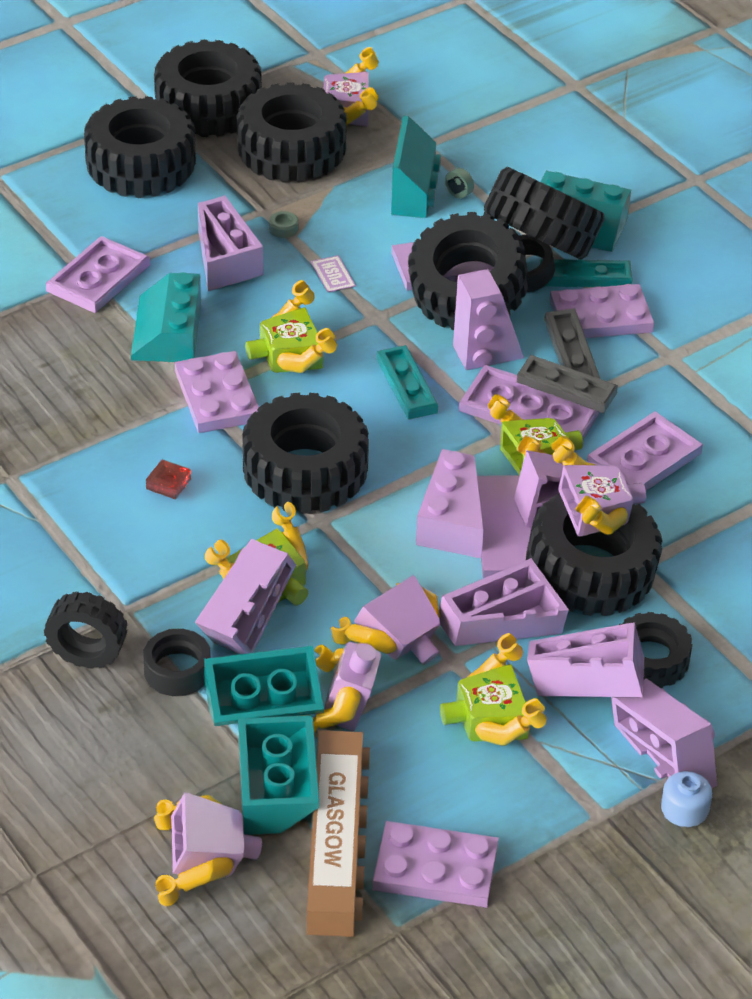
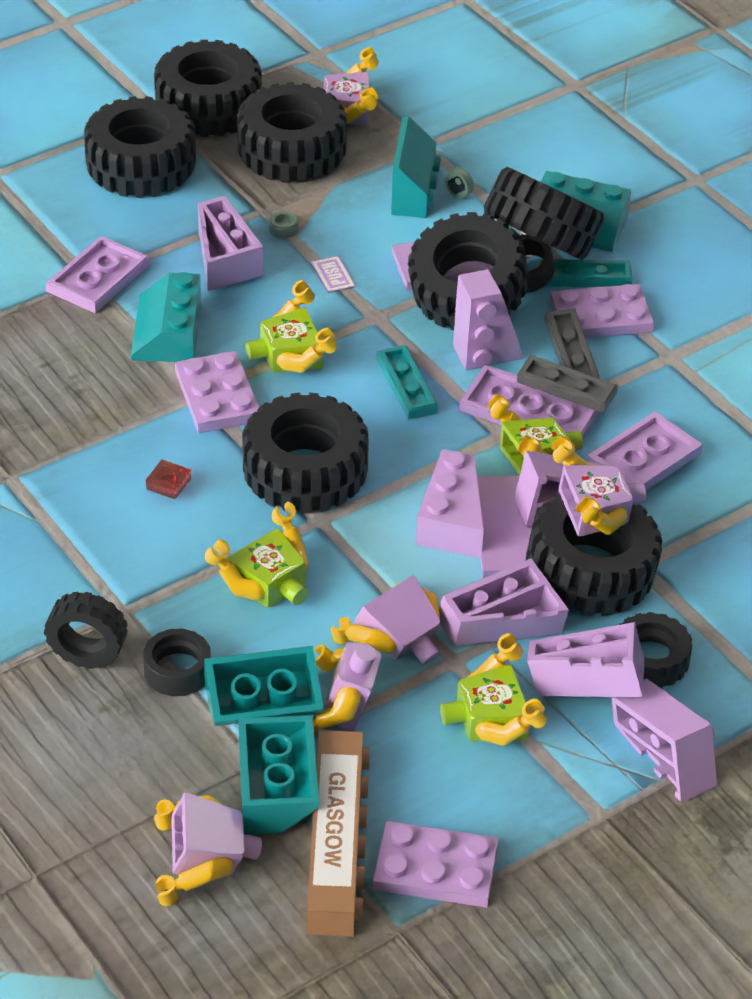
lavender wedge [195,539,296,654] -> none
light blue head [661,771,712,827] -> none

